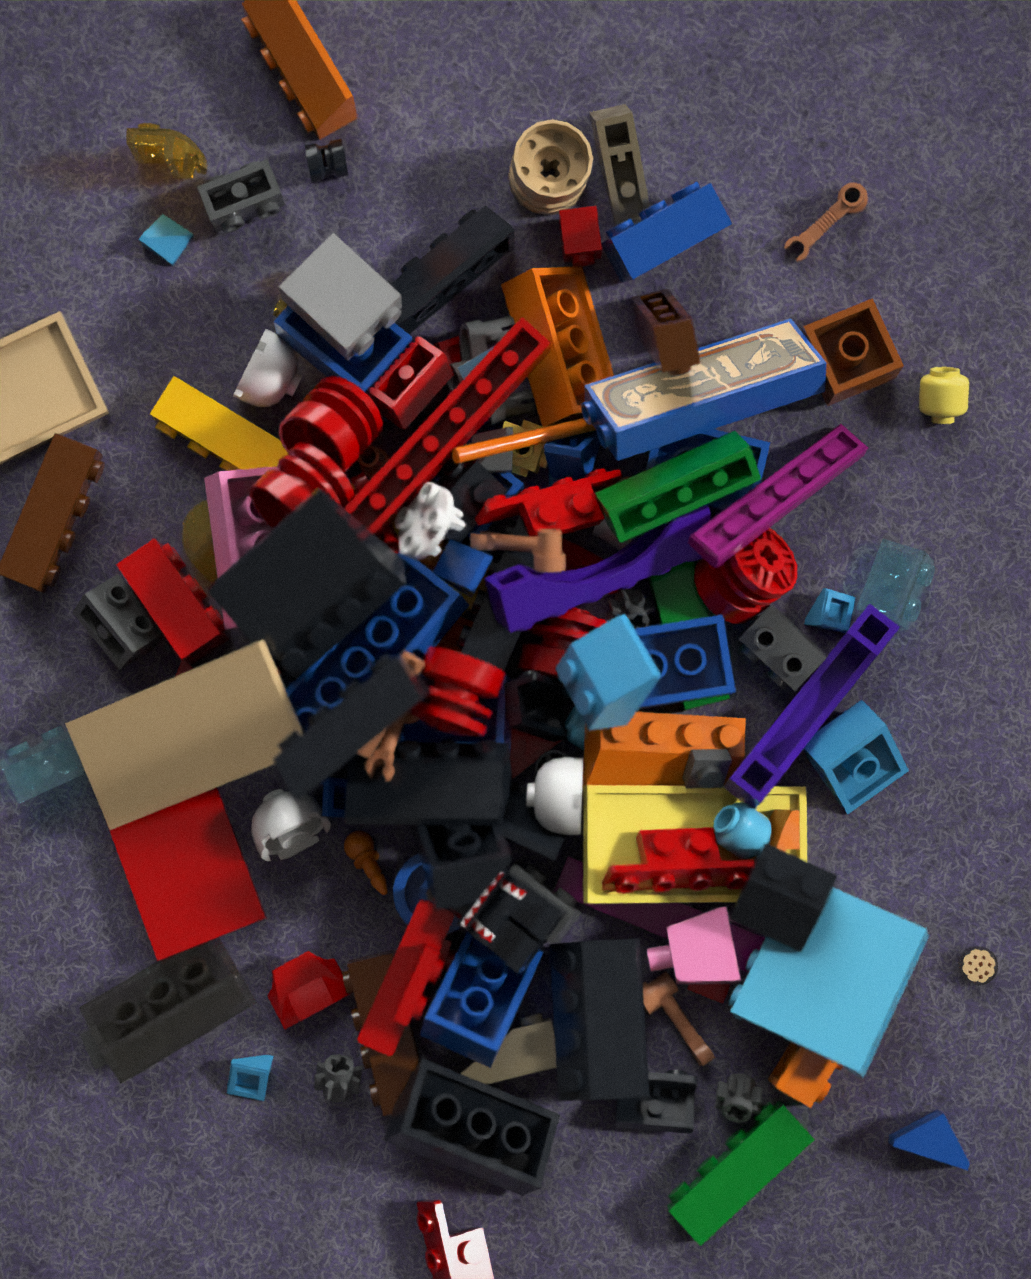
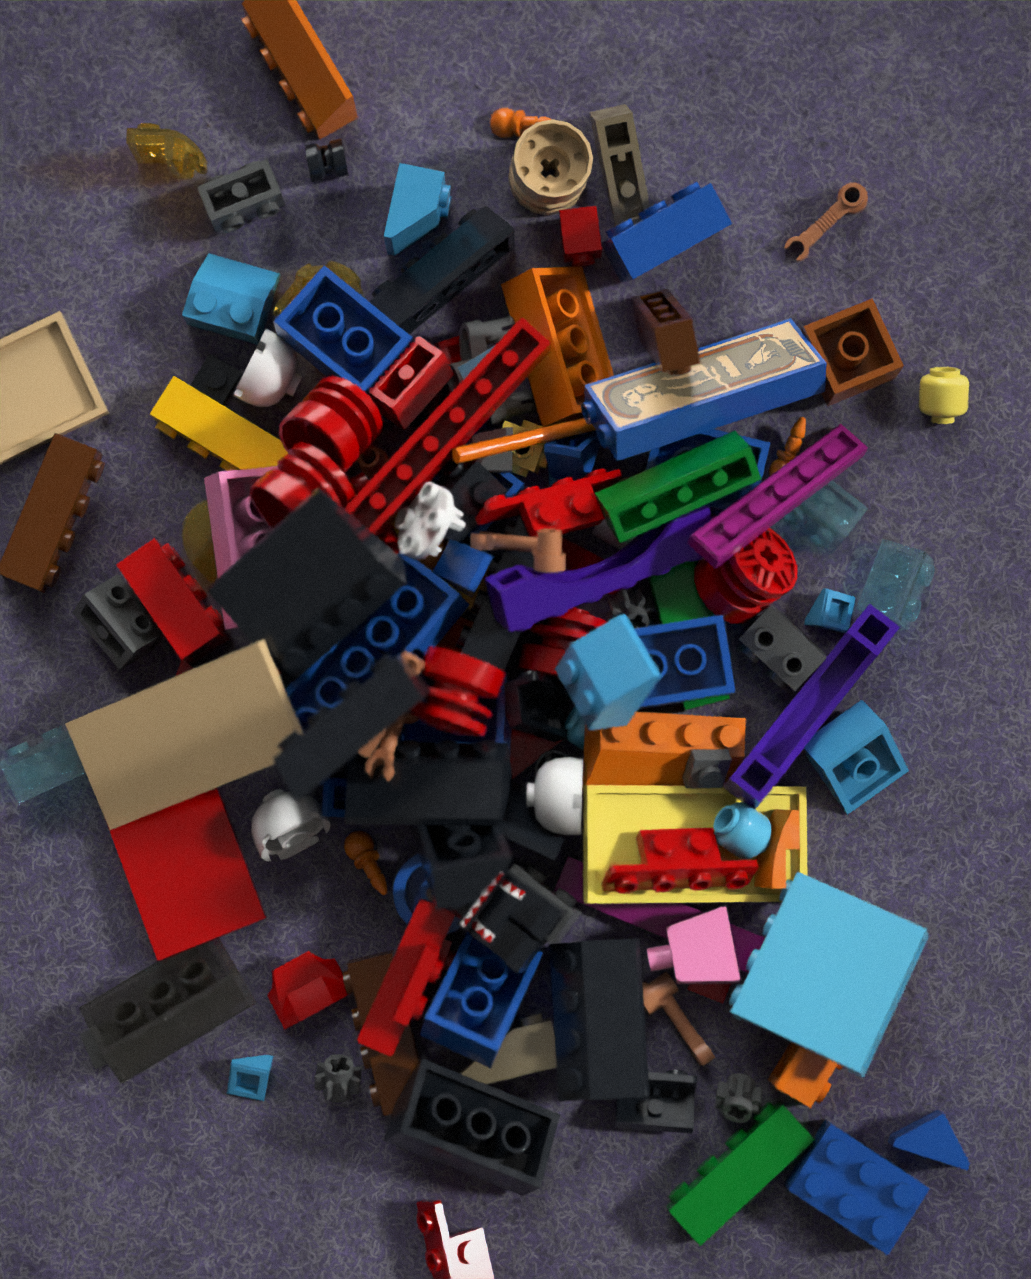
dark azure slope [139,214,194,265] -> none
light grey brick [279,233,402,361] -> none
black slope [729,843,838,953] -> none
tile [958,946,998,985] -> none
none -> dark azure slope [182,253,280,345]
none -> black plate [190,353,243,406]
none -> dark azure slope [384,163,452,256]
none -> orange bar [490,108,552,138]
none -> orange bar [769,417,806,477]
none -> clear light blue bracket [783,481,868,554]
none -> blue brick [784,1119,930,1255]

